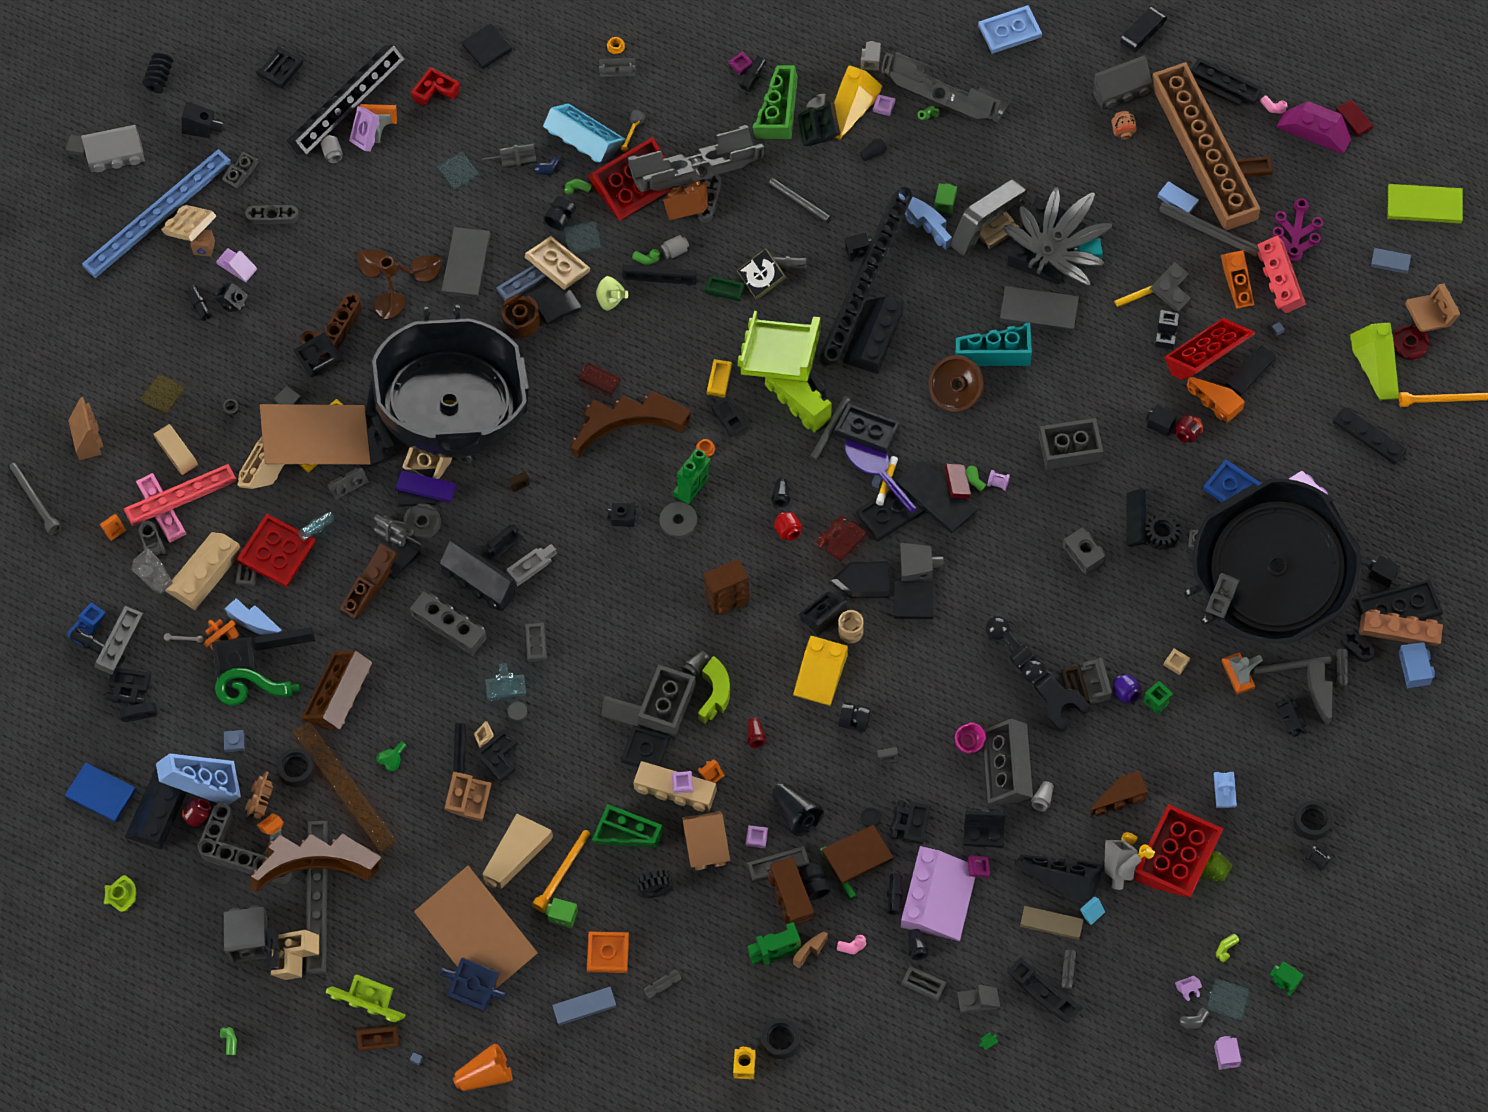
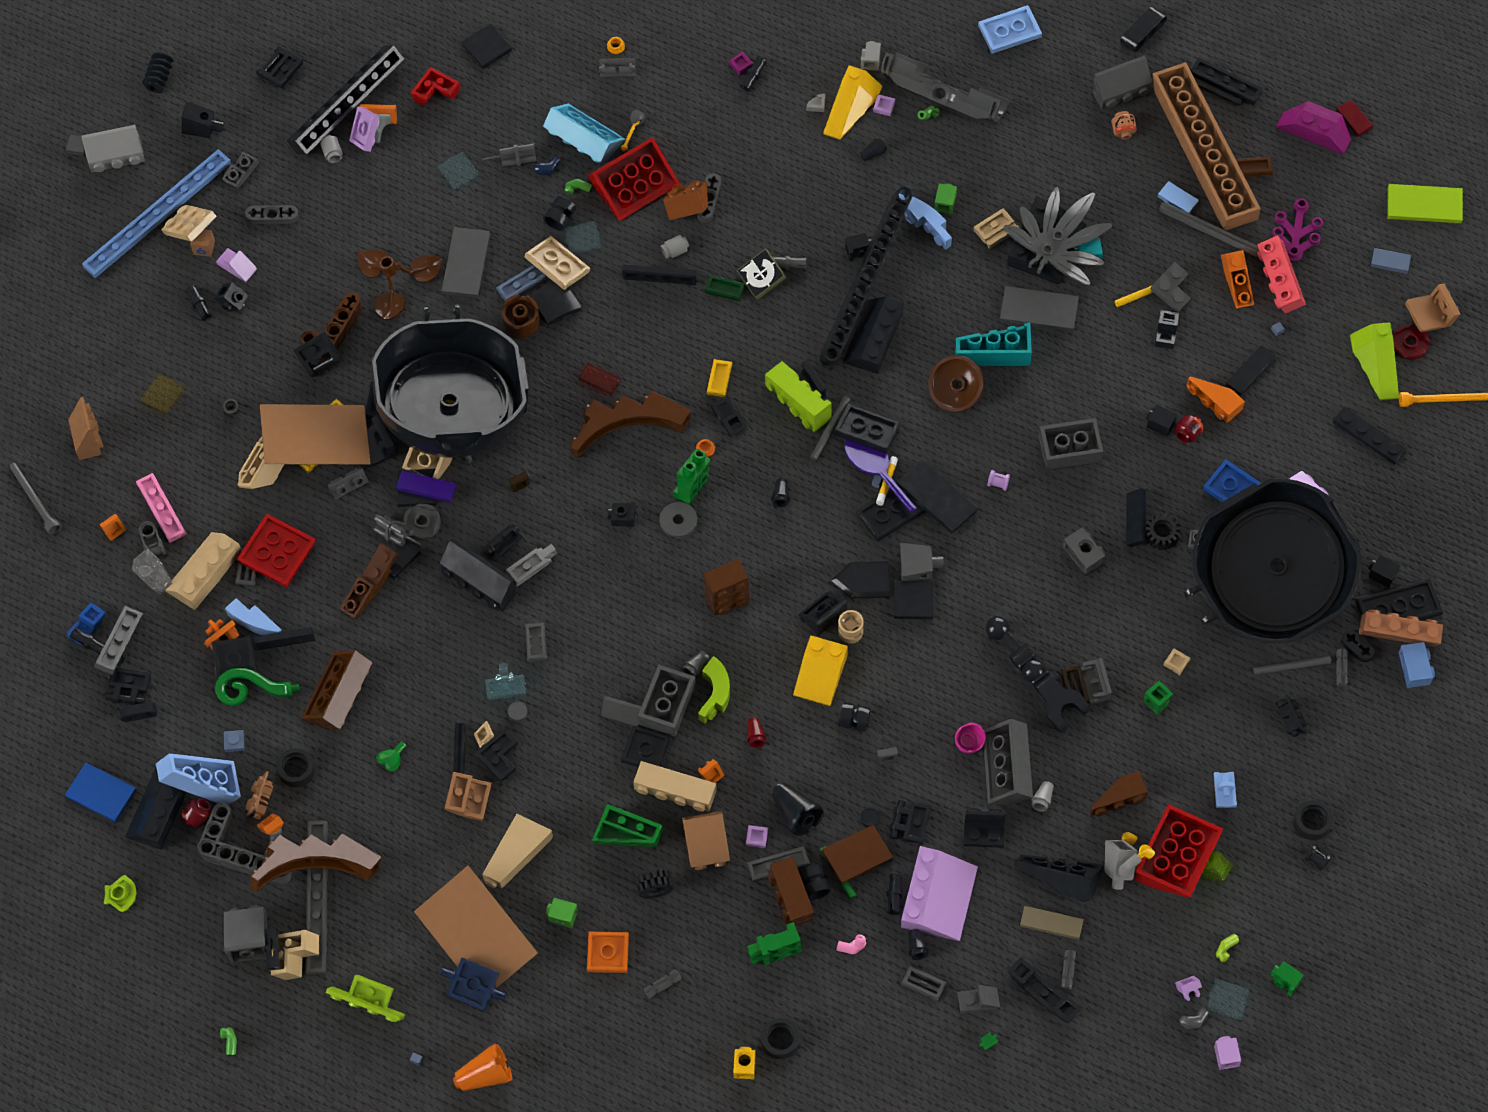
coral tile [124,464,237,526] -> none
tan beam [153,424,198,475] -> none
light grey hinge [164,633,203,643] -> none
dark grey tile [274,386,301,405] -> none
clear orange tile [293,721,396,852] -> none
clear light blue pin [298,512,334,540] -> none
reddish brown slope [356,1023,399,1051] -> none
dark grey brick [410,591,487,656] -> none
light orange piece [532,830,590,913] -> none
sand blue tile [552,987,617,1025] -> none
yellowish green piece [596,276,628,311] -> none
dark grey piece [628,125,764,192] -> none
bright green arm [632,249,660,265] -> none
lavender tile [672,771,693,794] -> none
lime panel [738,311,821,381] -> none
bright green wedge [753,65,798,139] -> none
dark grey bar [769,178,831,222] -> none
red head [774,512,802,541] -> none
medium nougat slope [793,932,828,968] -> none
black slope [798,101,840,146] -> none
clear red plate [816,515,866,562] -> none
tile [945,464,971,499] -> none
dark grey beam [950,179,1028,257] -> none
bright green arm [966,466,986,492] -> none
magenta tile [968,855,990,878] -> none
medium azure tile [1080,896,1105,925] -> none
dark purple head [1112,674,1141,703] -> none
red slope [1164,318,1255,380] -> none
dark grey slope [1205,573,1240,618] -> none
piece [1221,652,1263,695] -> none
bright pink arm [1260,96,1287,114] -> none
dark grey slope [1307,662,1333,725] -> none

